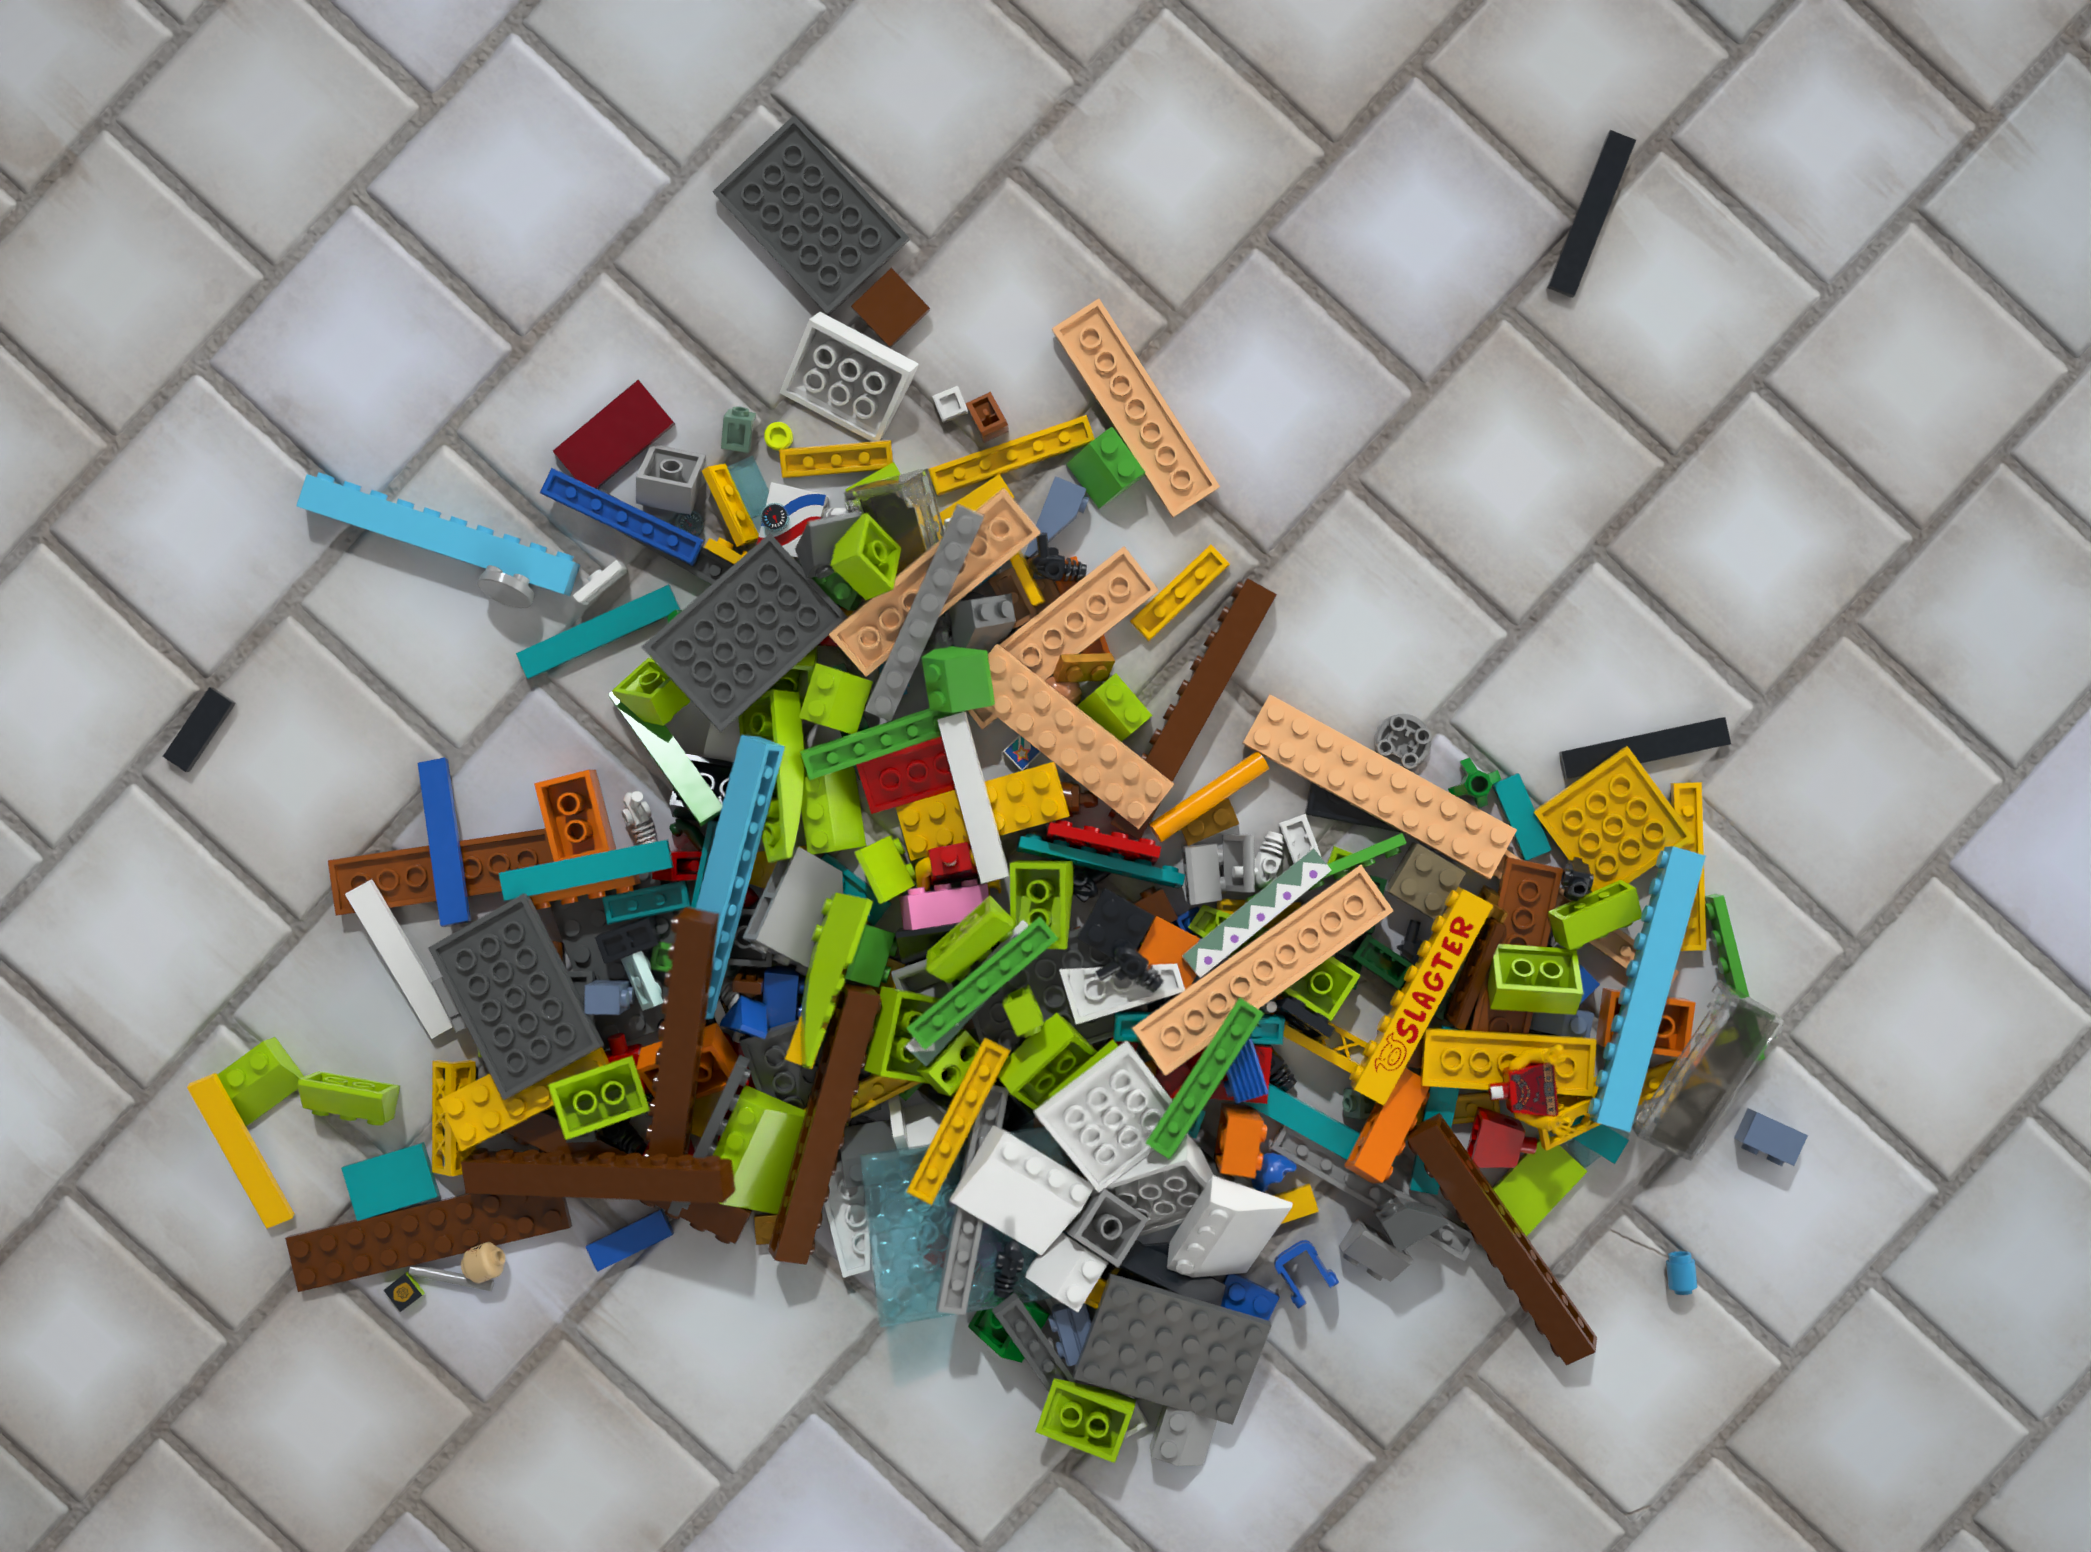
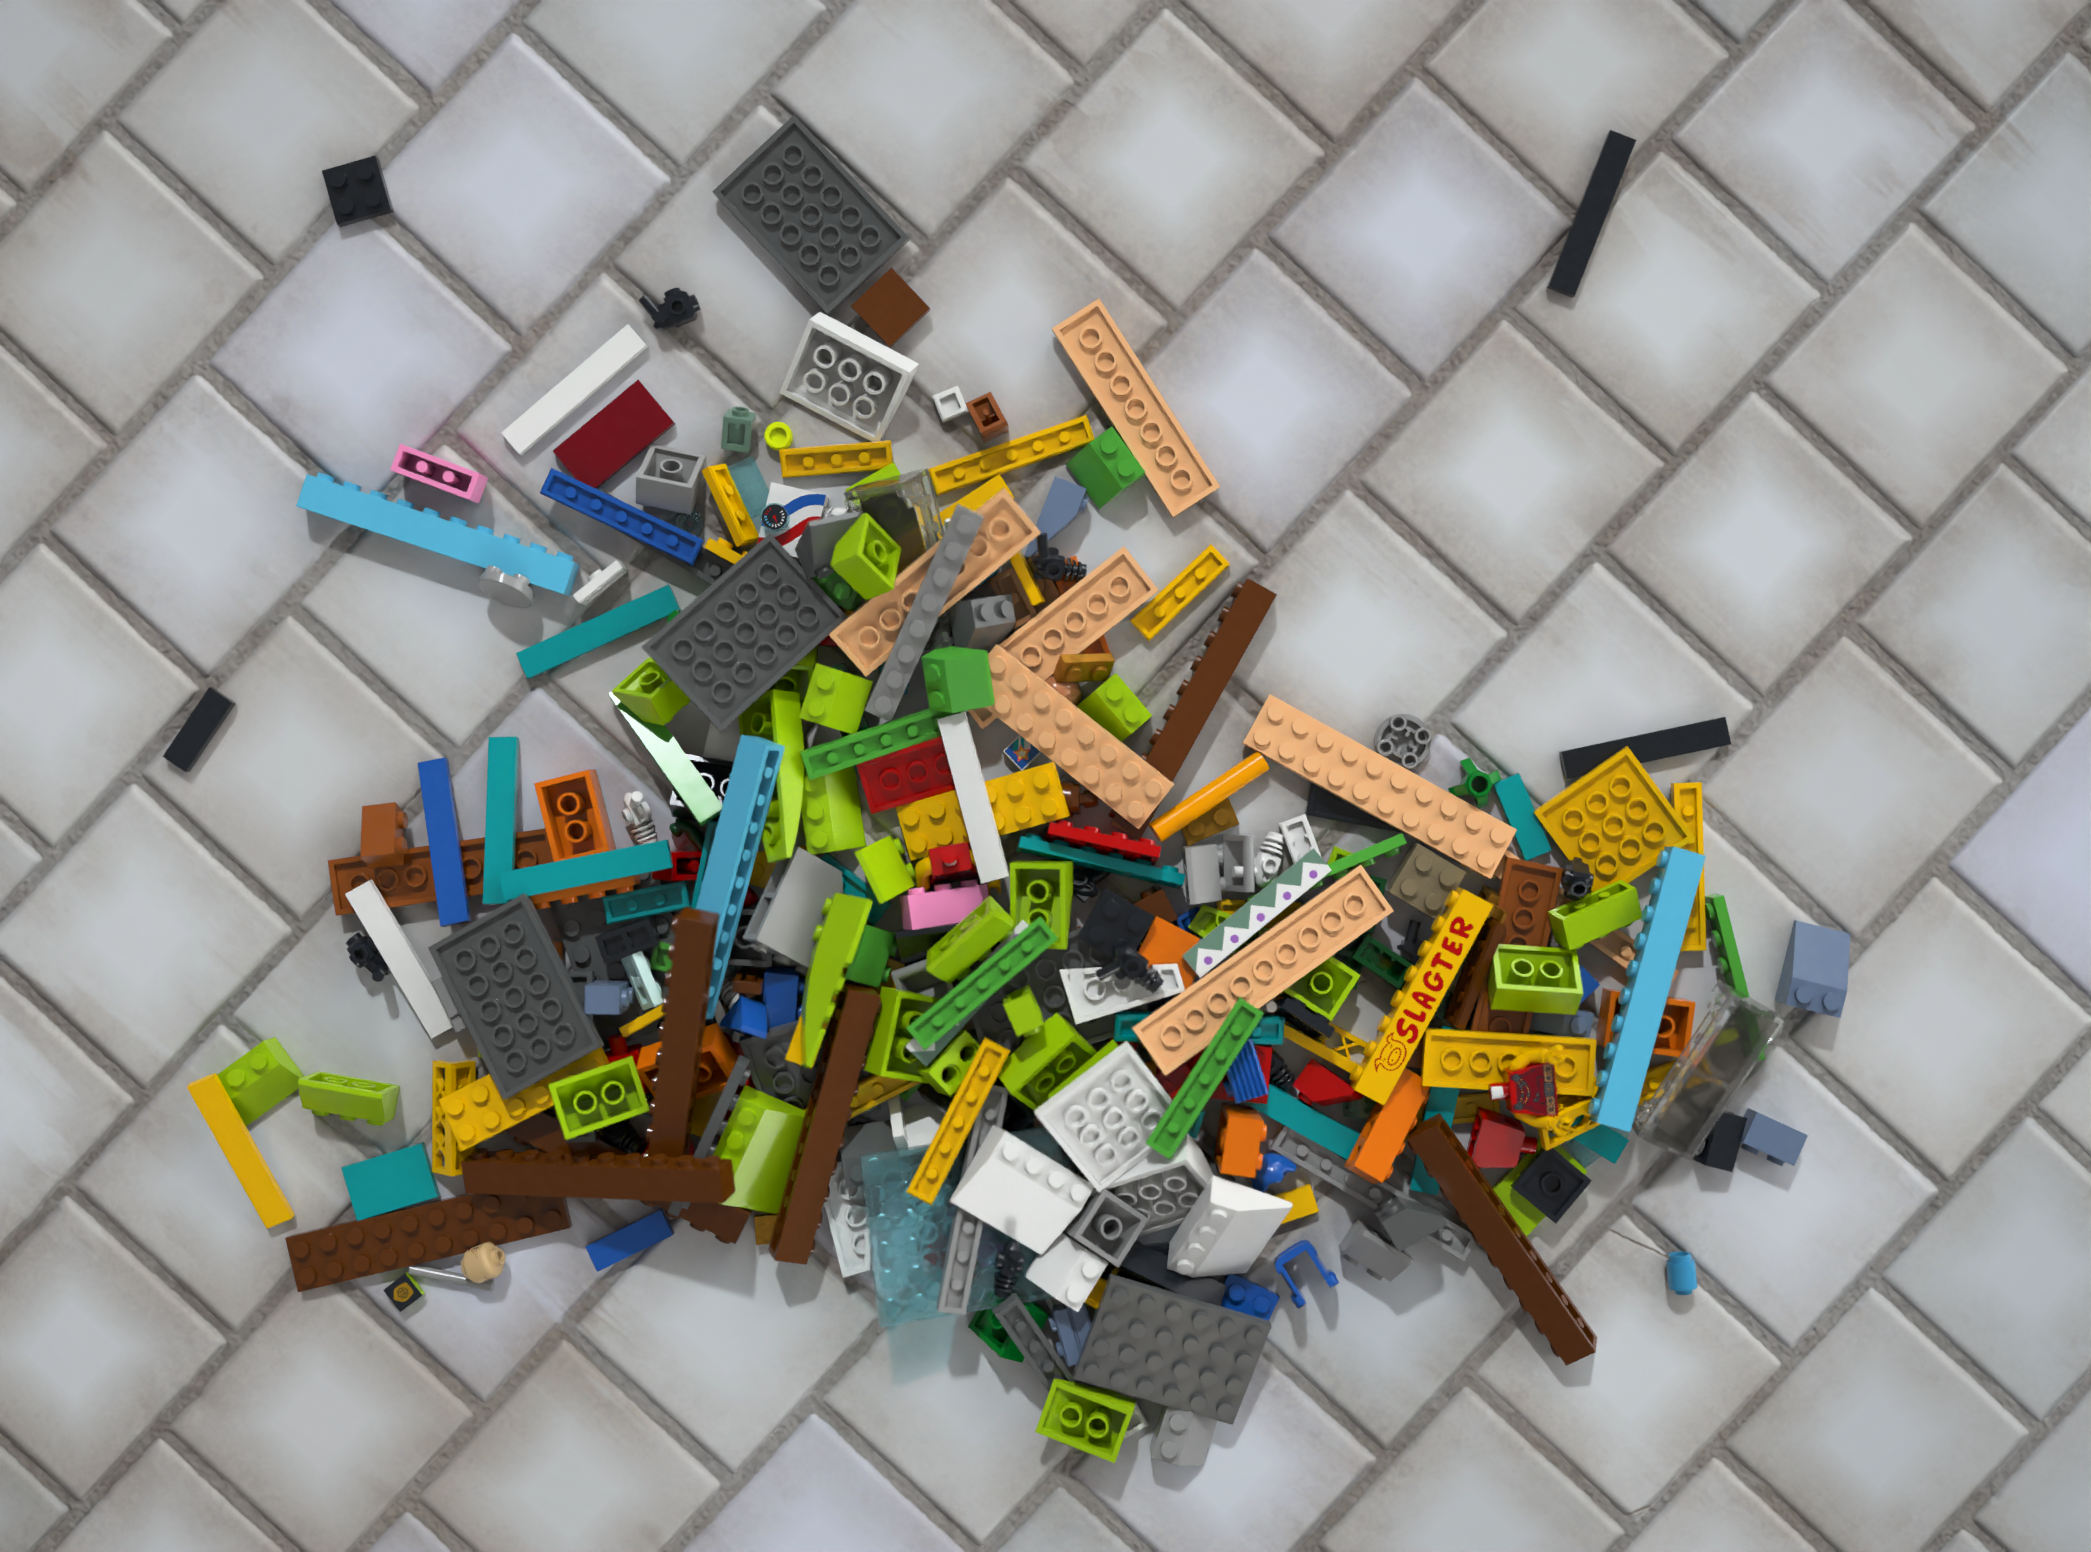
none -> black plate [322,155,394,227]
none -> black piece [345,932,390,982]
none -> dark orange brick [360,802,408,868]
none -> bright pink brick [390,444,488,504]
none -> teal tile [483,737,519,905]
none -> white tile [501,324,648,456]
none -> yellow tile [619,1004,665,1037]
none -> black piece [639,288,701,330]
none -> red slope [1292,1058,1363,1106]
none -> black plate [1510,1147,1592,1224]
none -> black hinge [1691,1105,1747,1172]
none -> sand blue slope [1774,920,1850,1018]

